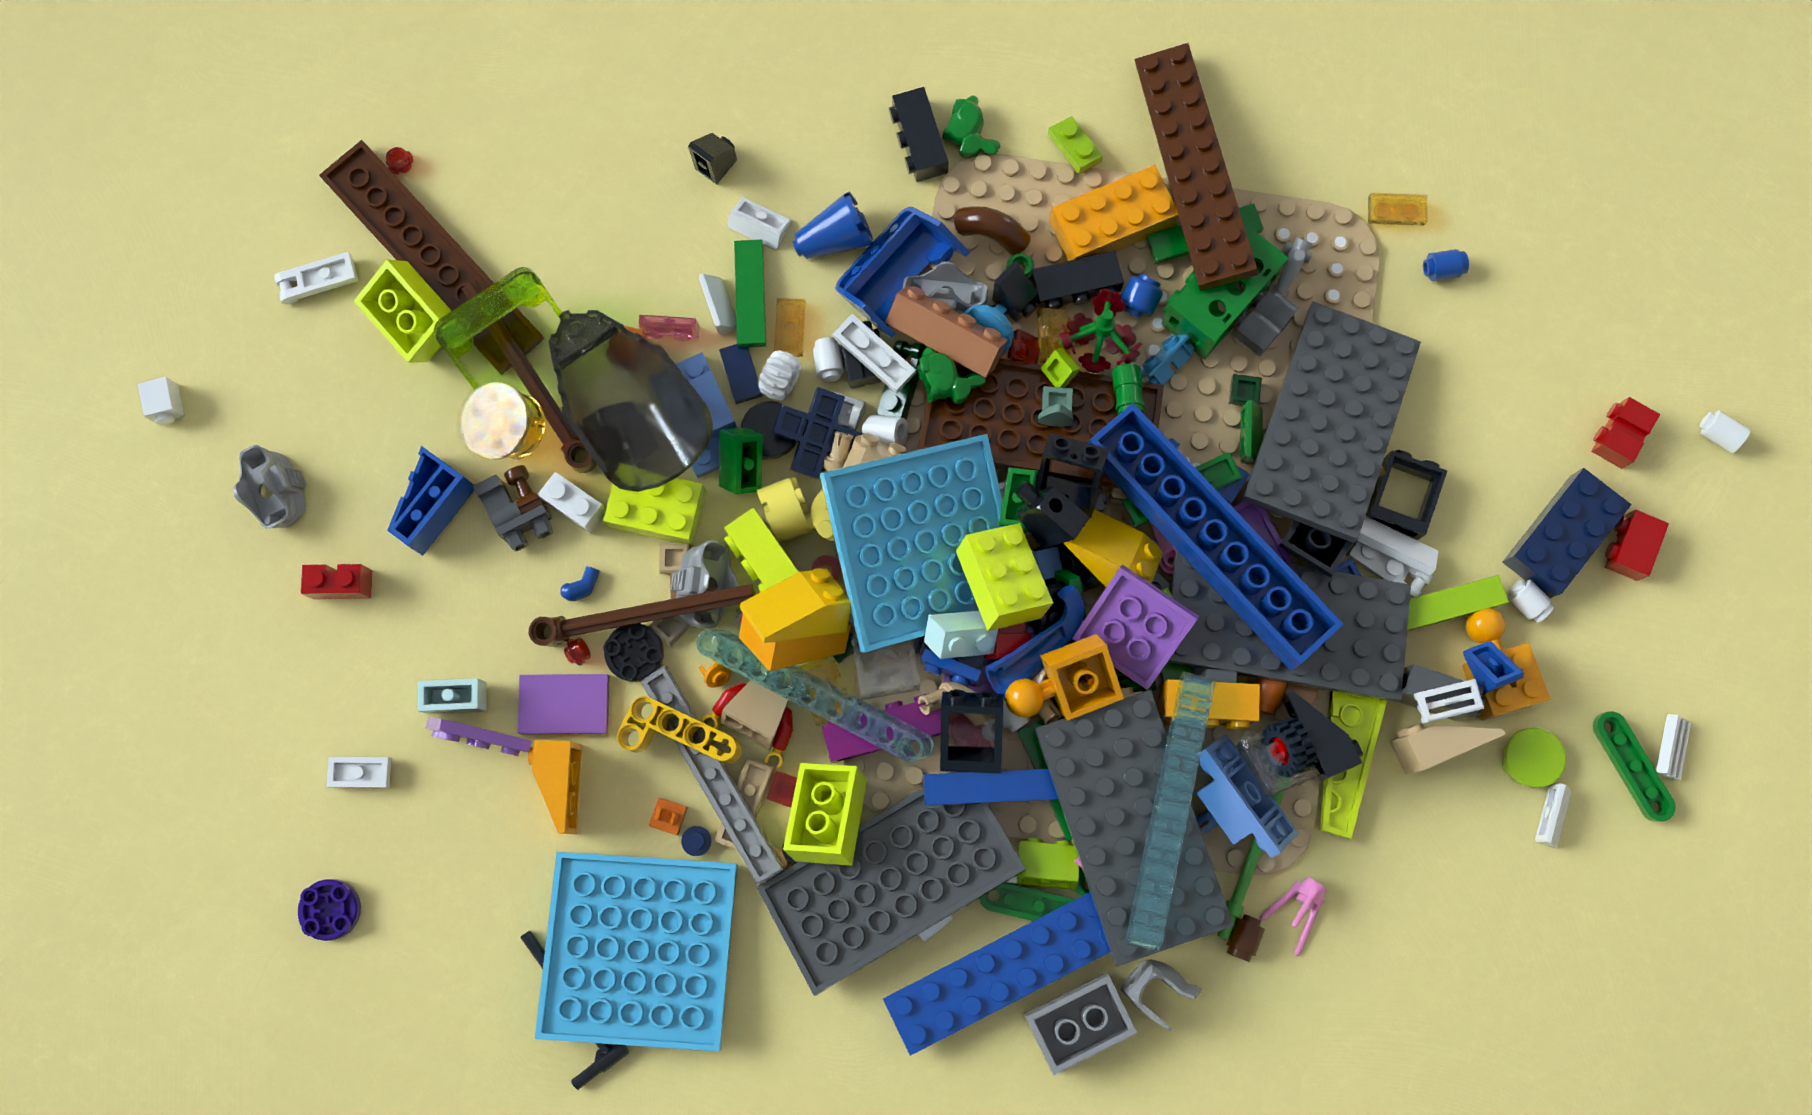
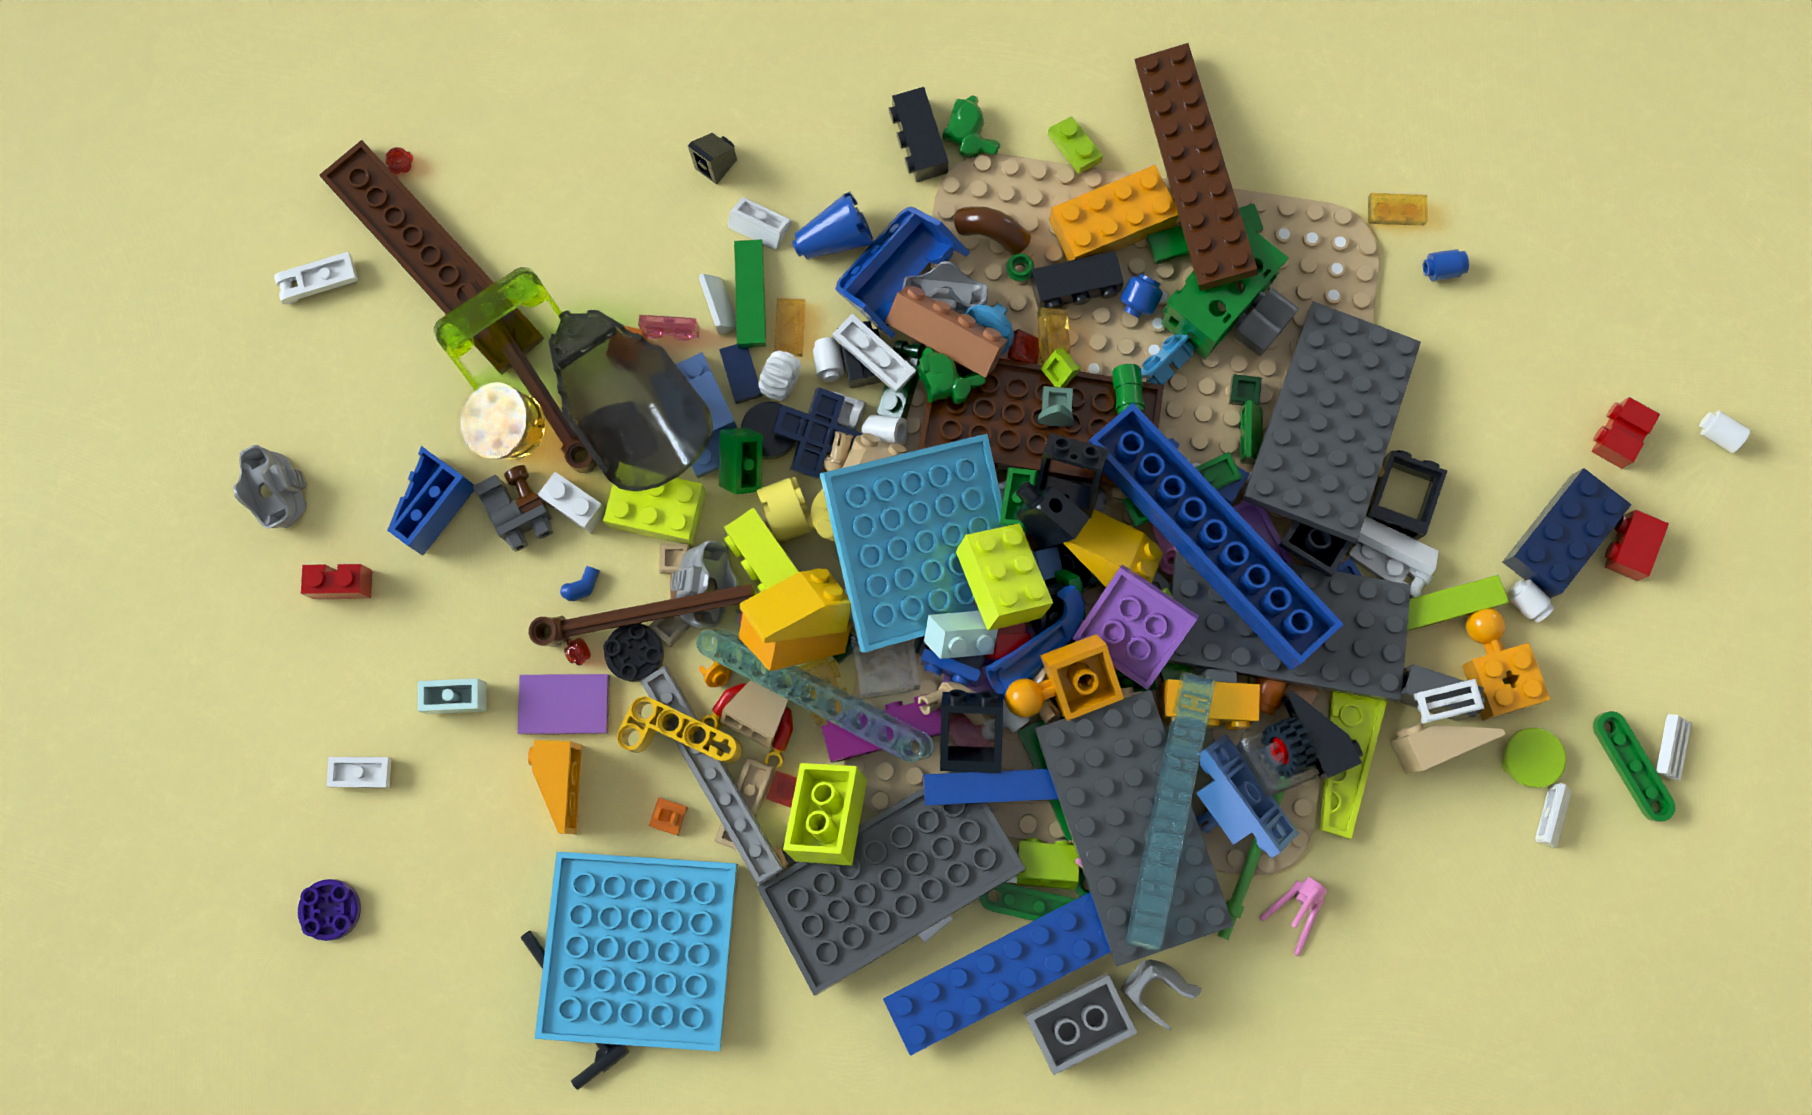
white brick [138,377,184,425] -> none
neon yellow brick [354,260,461,363] -> none
medium lavender plate [425,717,532,756] -> none
dark blue plate [681,826,712,856] -> none
clear red plate [812,555,841,580] -> none
black slope [992,261,1038,322] -> none
dark red plant [1059,289,1143,373] -> none
reddish brown brick [1226,914,1265,962] -> none
light grey piece [1273,237,1313,296] -> none
blue slope [1463,641,1524,695] -> none

